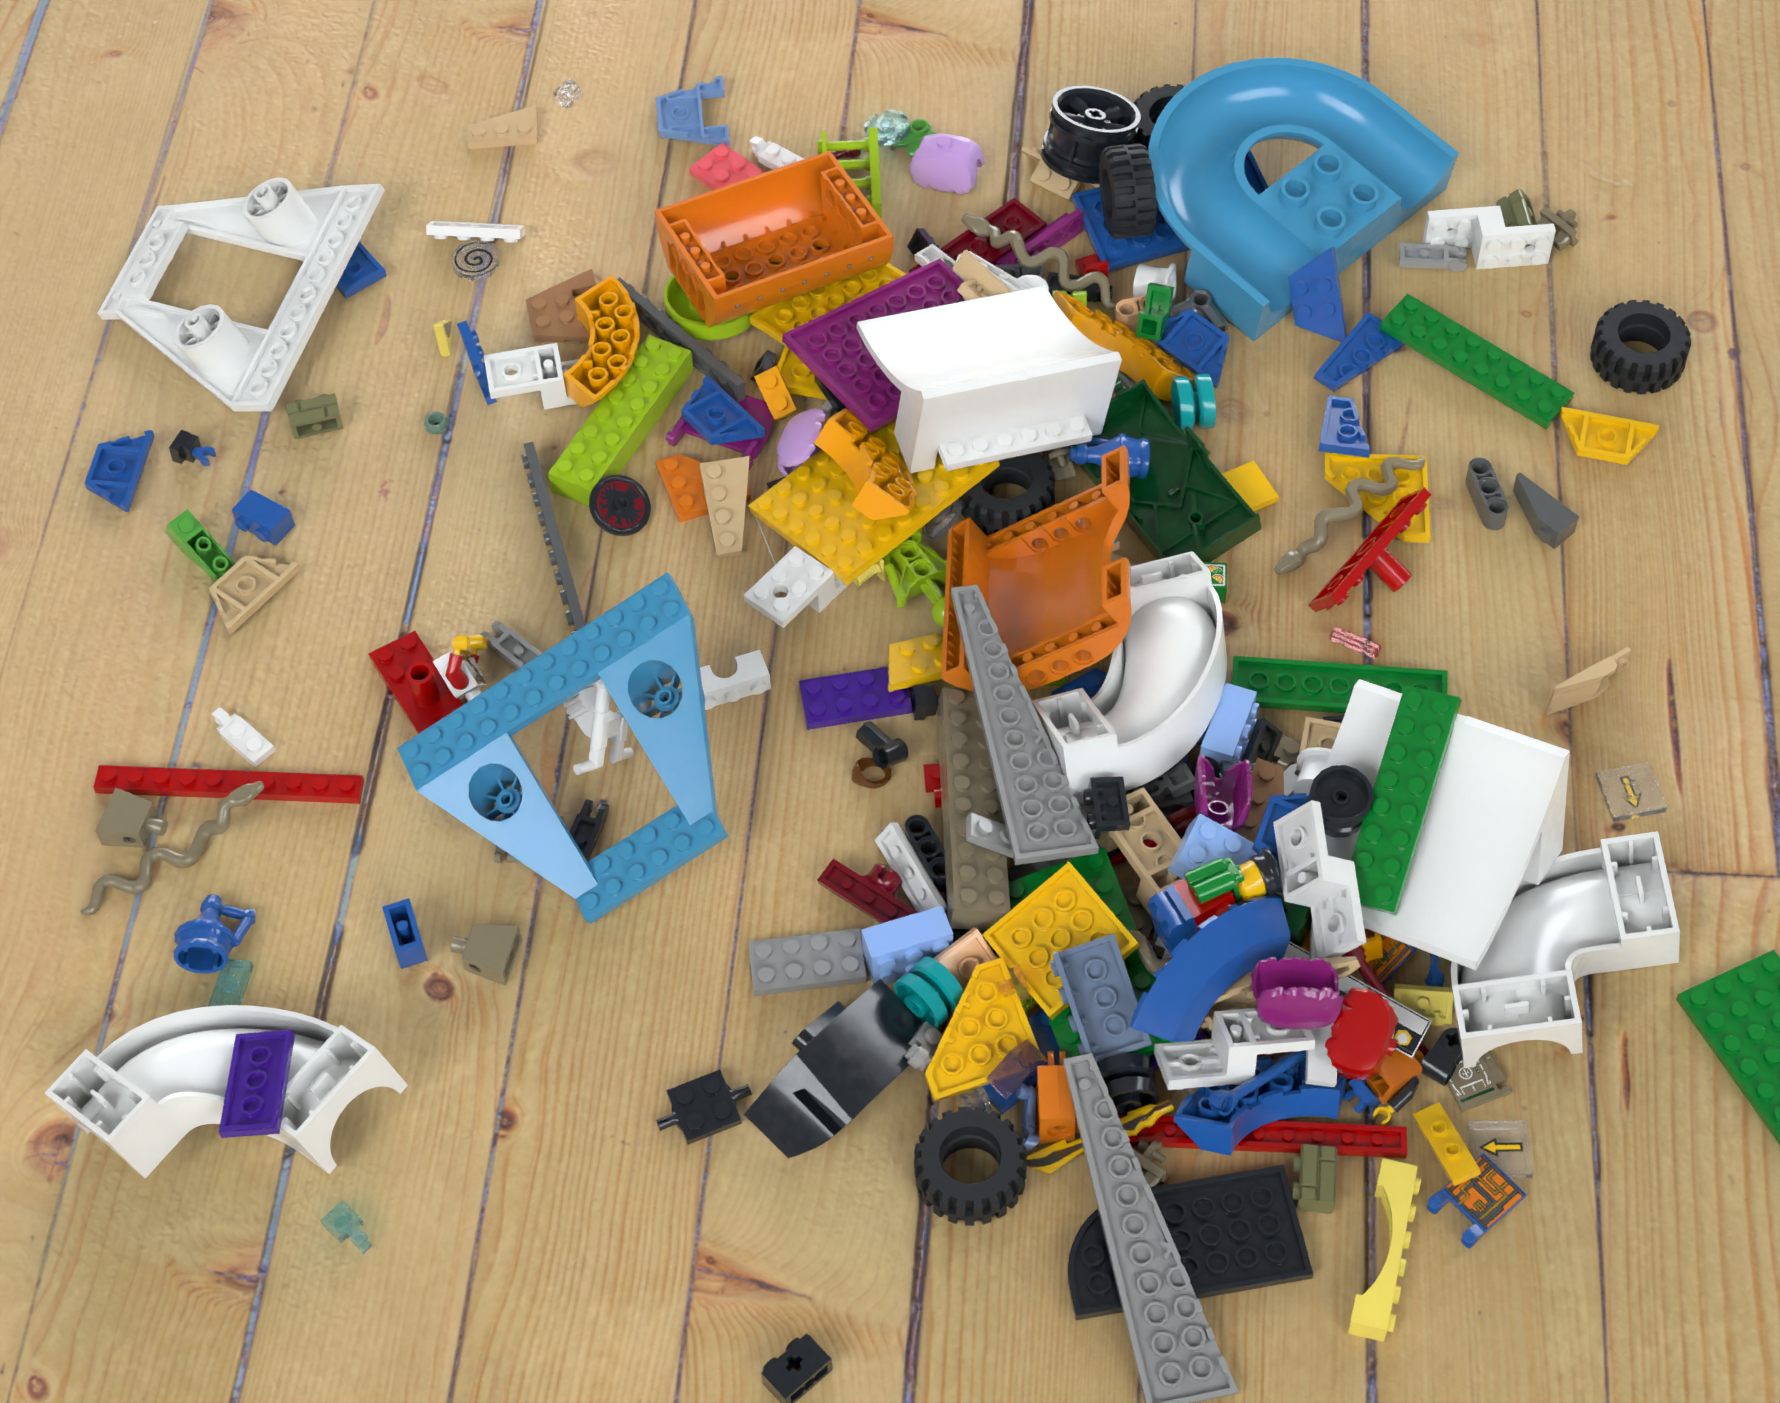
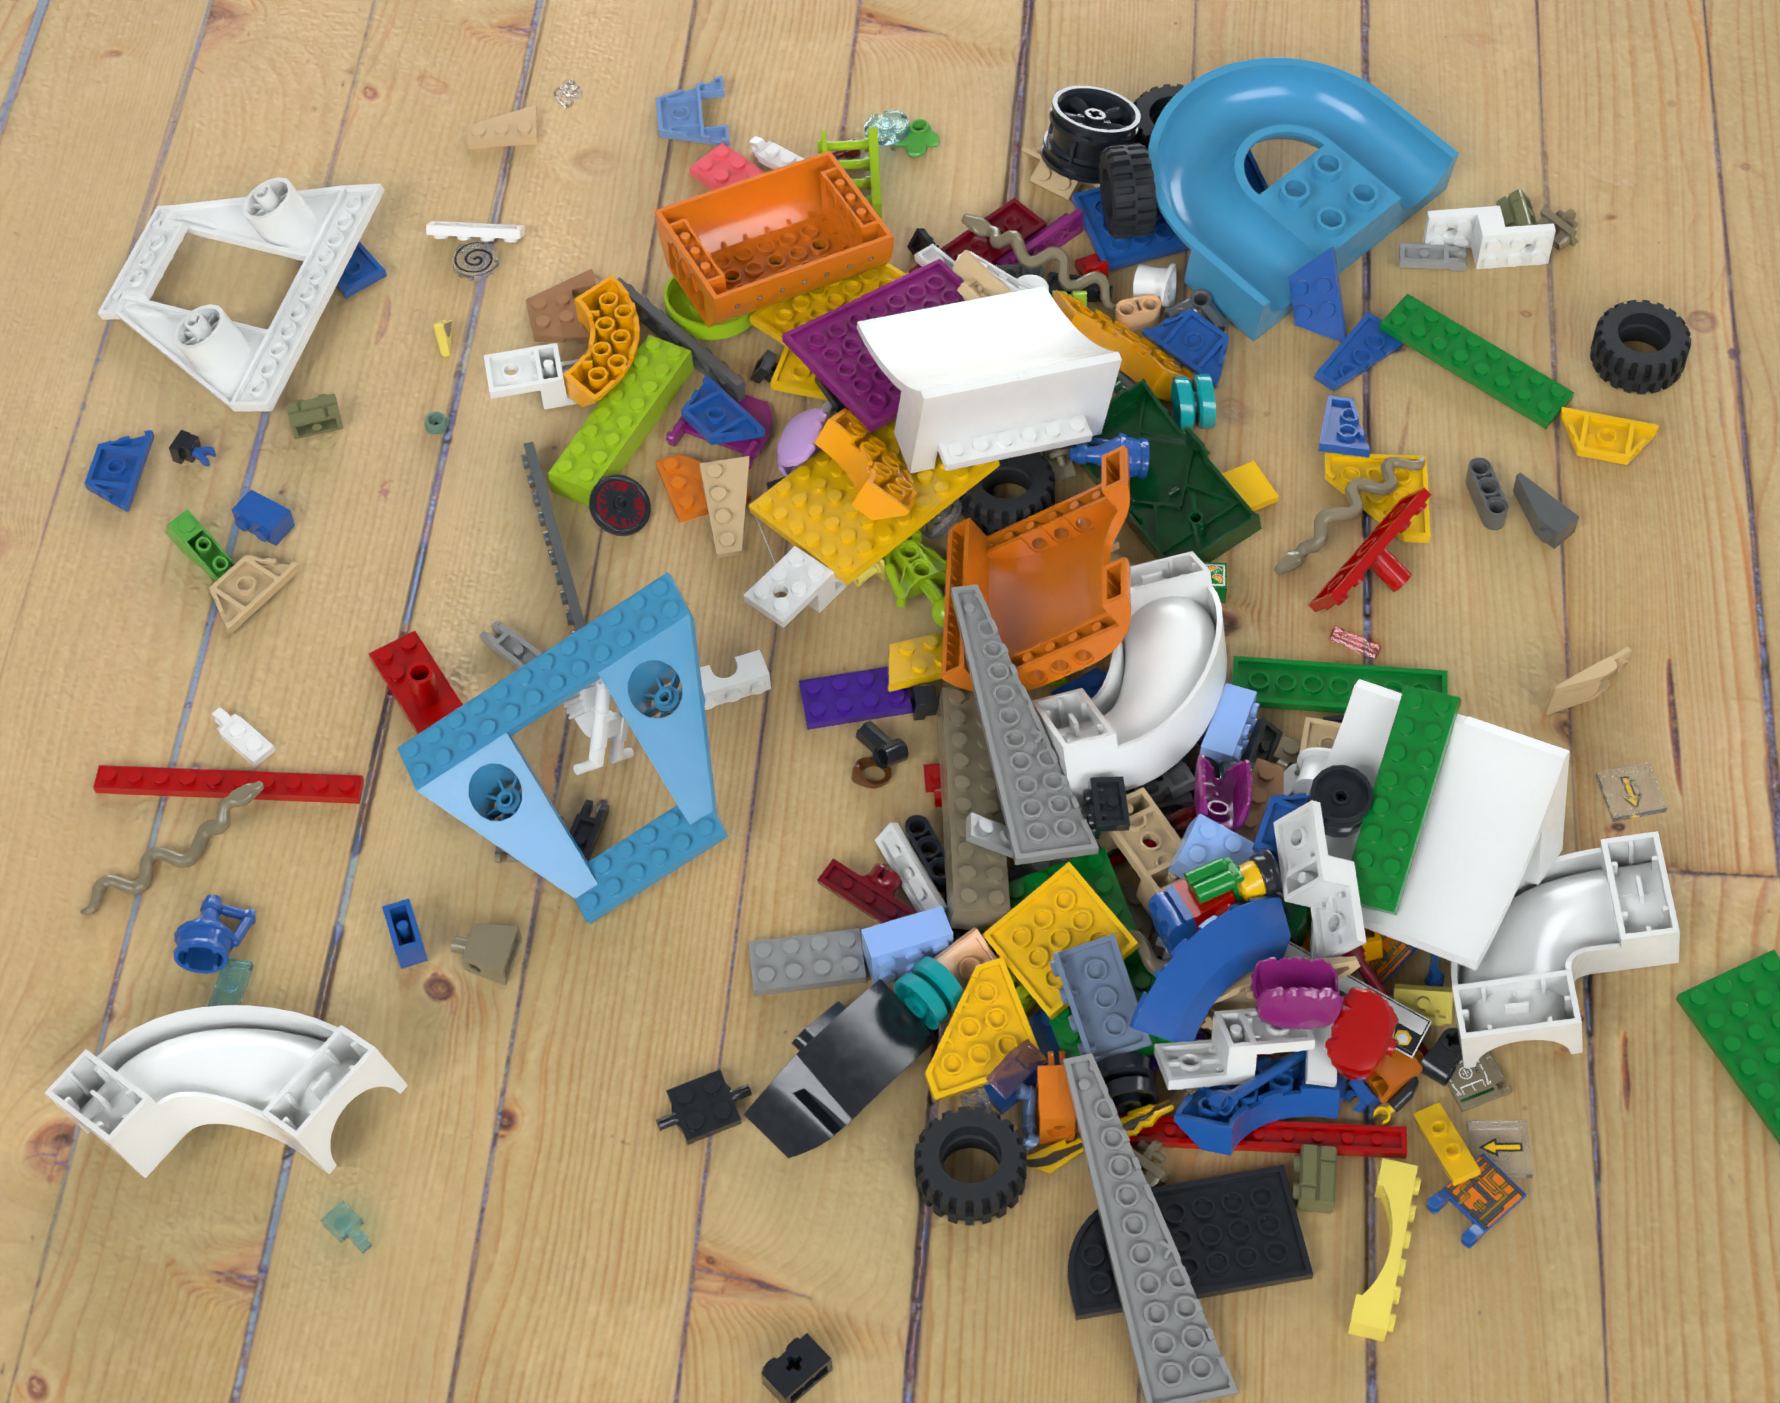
dark tan torso [95,788,168,848] -> none
dark purple tile [219,1030,295,1138] -> none
torso [433,635,487,702] -> none
blue wing [457,321,497,405] -> none
light orange plate [754,366,798,422] -> none
light grey plate [904,1021,943,1071] -> none
lavender animal [909,133,985,195] -> none
clear yellow tile [998,965,1032,1001] -> none
green slope [1136,282,1174,341] -> none

